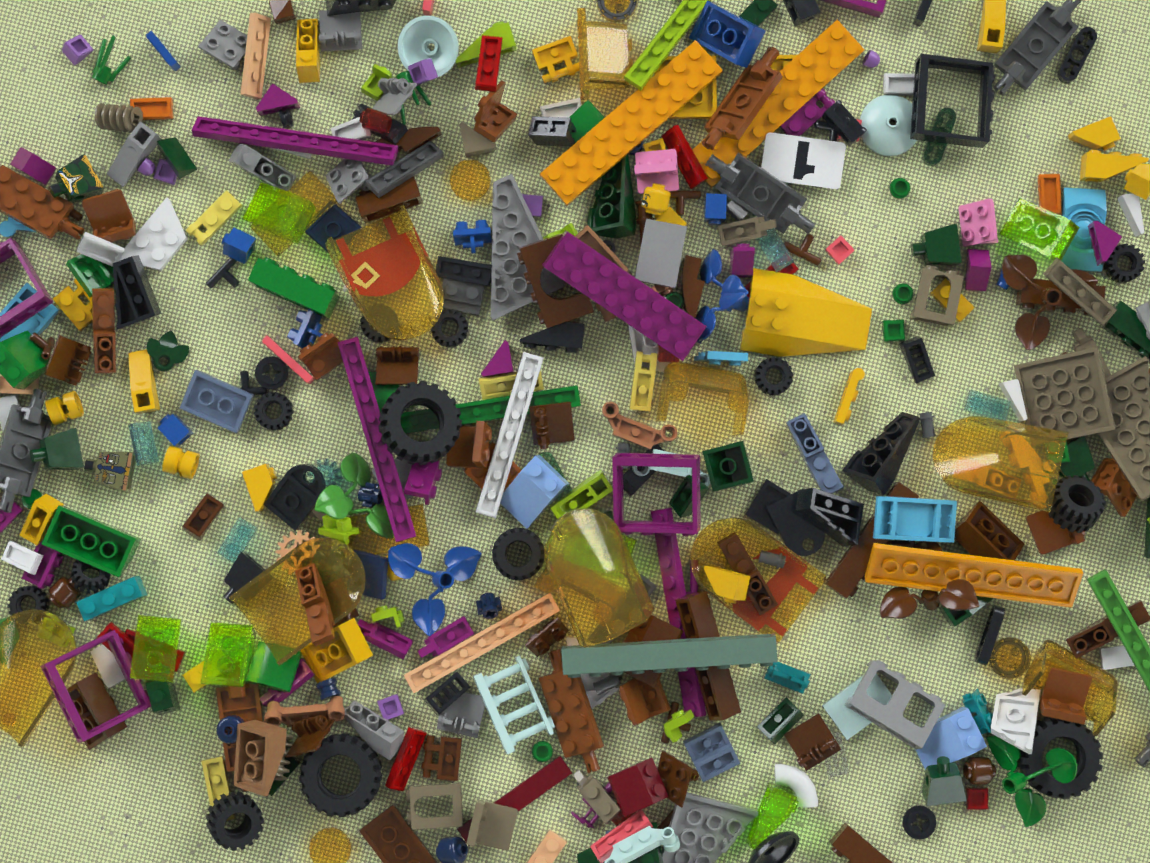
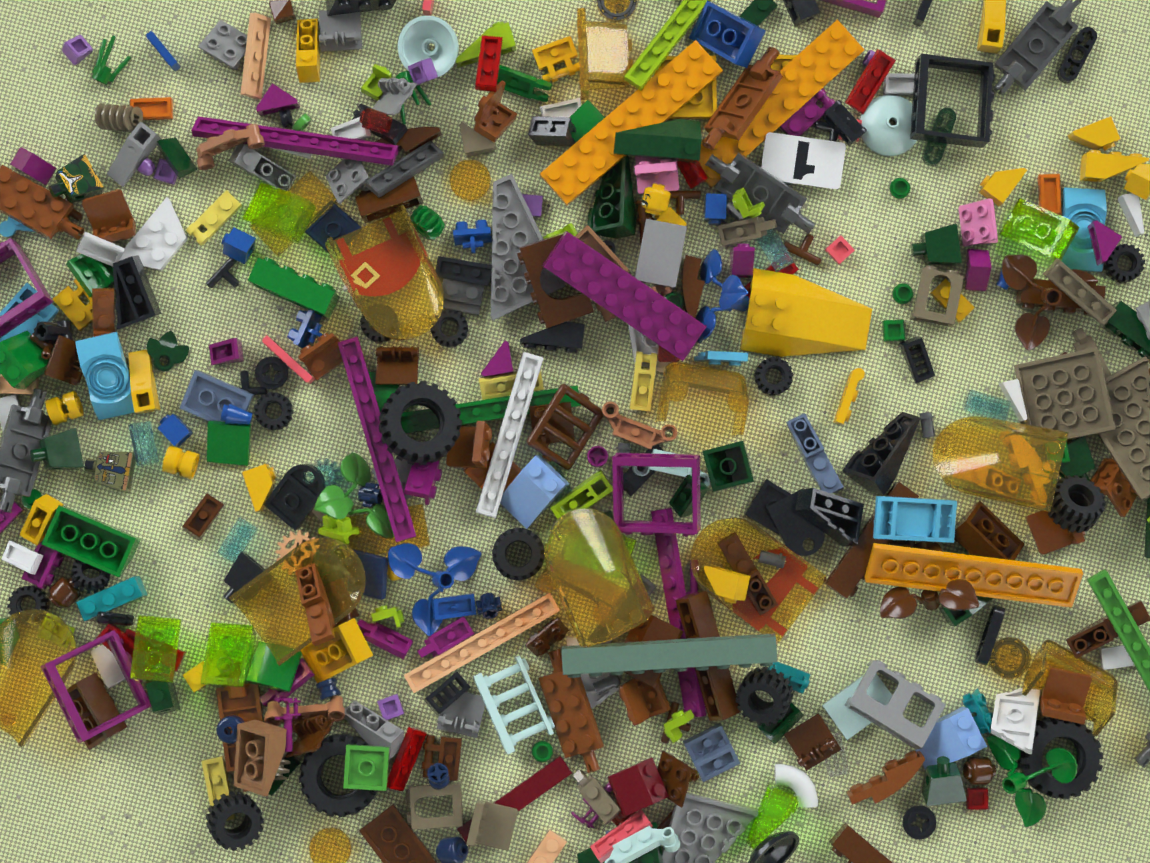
none -> black piece [34,320,73,344]
none -> medium azure slope [75,332,134,420]
none -> black axle [96,611,134,626]
none -> nougat plate [196,124,265,170]
none -> green tile [207,420,251,466]
none -> magenta slope [209,338,244,365]
none -> blue cone [220,404,253,425]
none -> magenta piece [275,698,301,752]
none -> bright green tile [292,113,311,131]
none -> bright green plate [343,744,390,791]
none -> green gear [409,205,445,240]
none -> dark blue wheel [427,763,450,789]
none -> blue plate [432,593,476,620]
none -> green hinge [497,65,552,102]
none -> reddish brown bar [526,384,603,470]
none -> magenta wheel [587,446,608,467]
none -> dark green wedge [613,119,702,163]
none -> lime bracket [732,187,765,218]
none -> black tyre [736,667,793,726]
none -> red tile [845,49,896,114]
none -> dark orange slope [846,751,925,805]
none -> yellow slope [979,168,1027,207]

